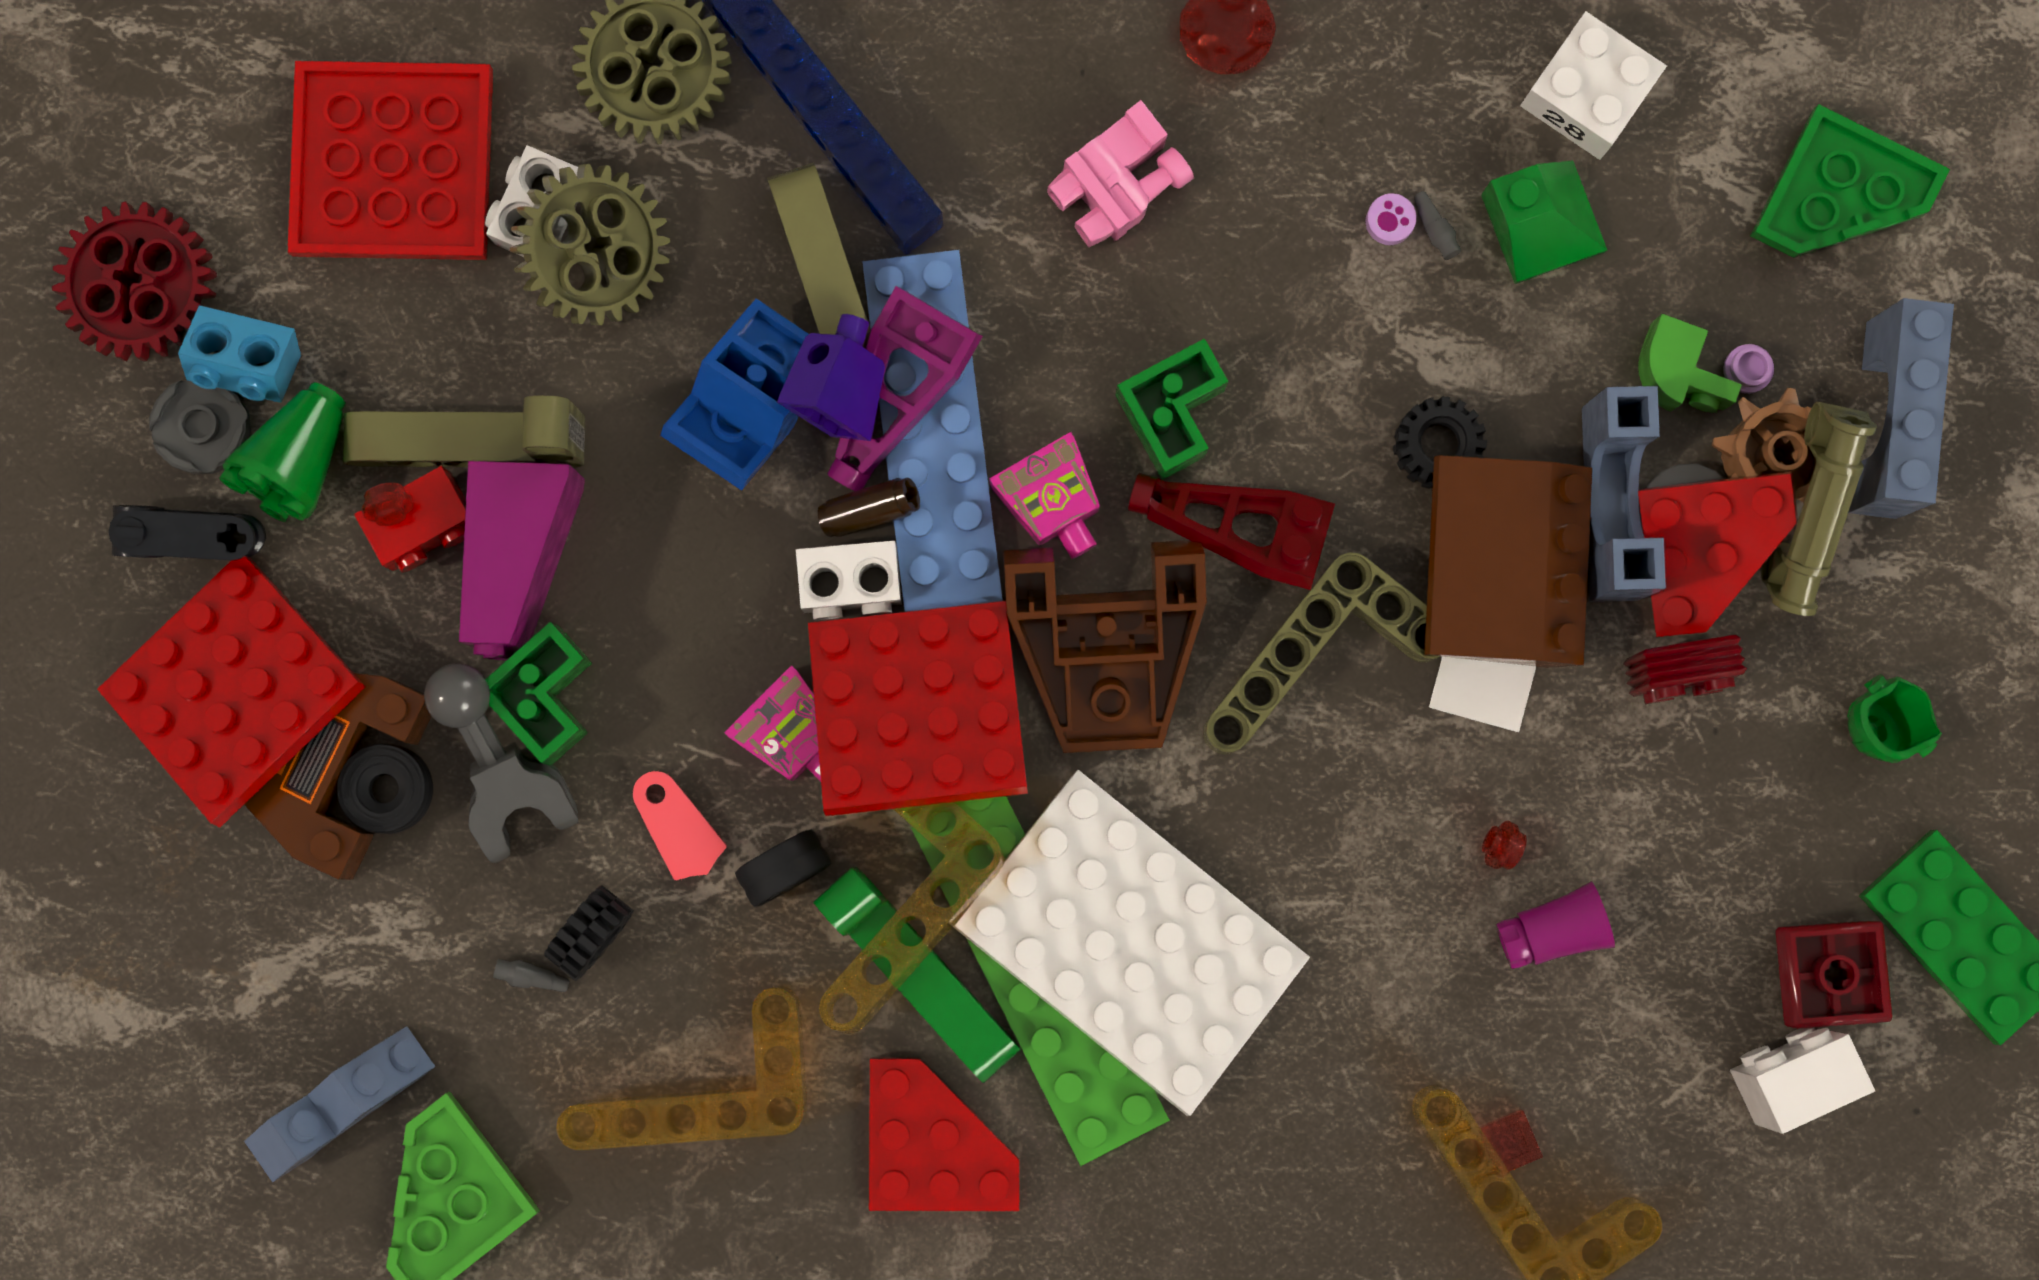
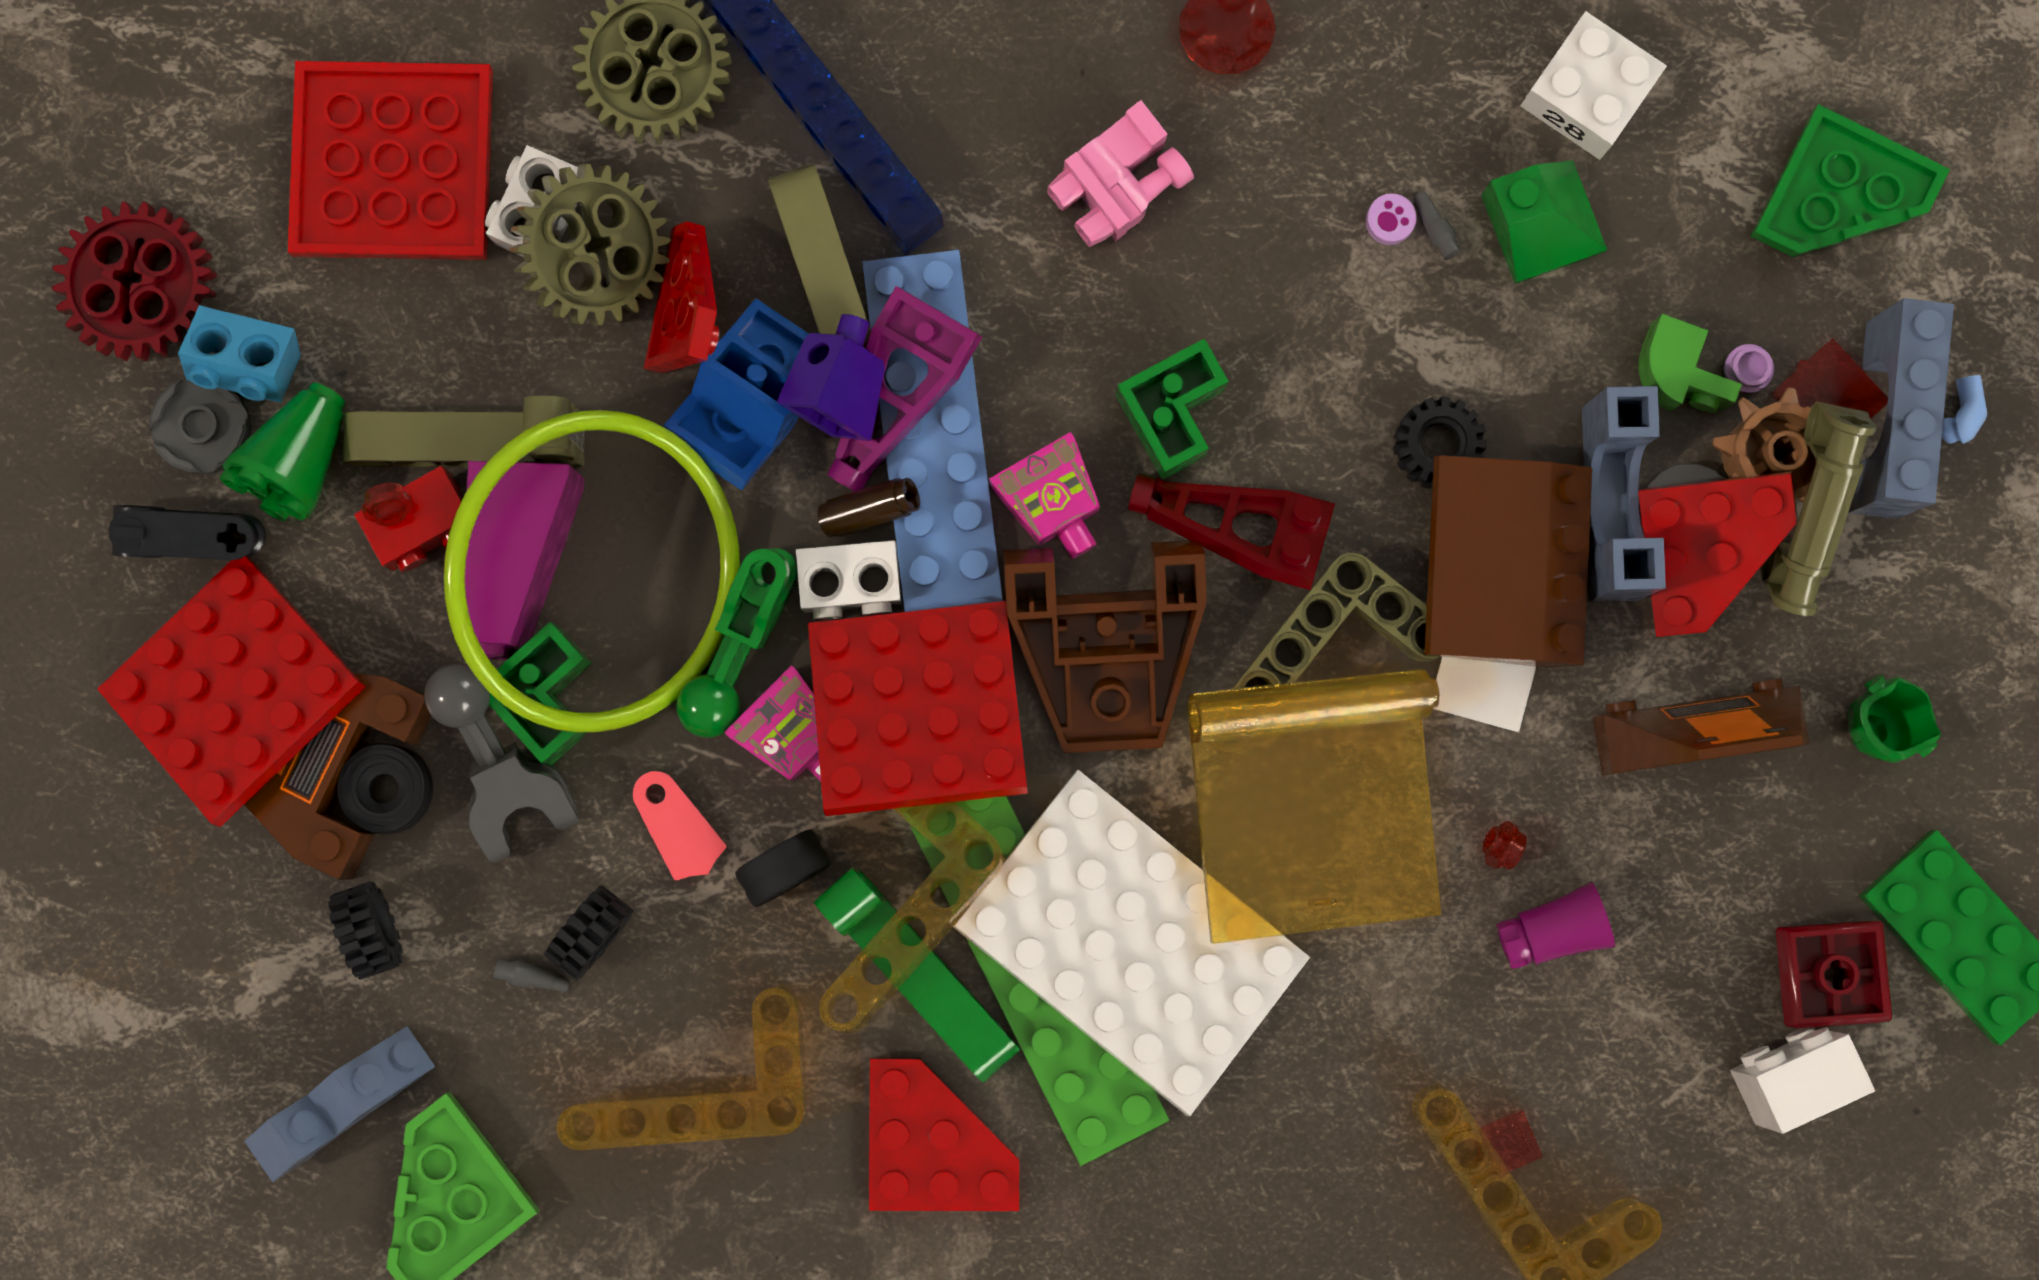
dark red brick [1623,634,1747,705] -> none
none -> black tyre [328,881,403,980]
none -> lime piece [444,410,740,732]
none -> red plate [643,221,719,374]
none -> green piece [676,548,798,738]
none -> clear yellow door [1188,669,1441,944]
none -> reddish brown wedge [1593,679,1810,775]
none -> clear red piece [1771,338,1888,419]
none -> light blue arm [1942,375,1987,444]

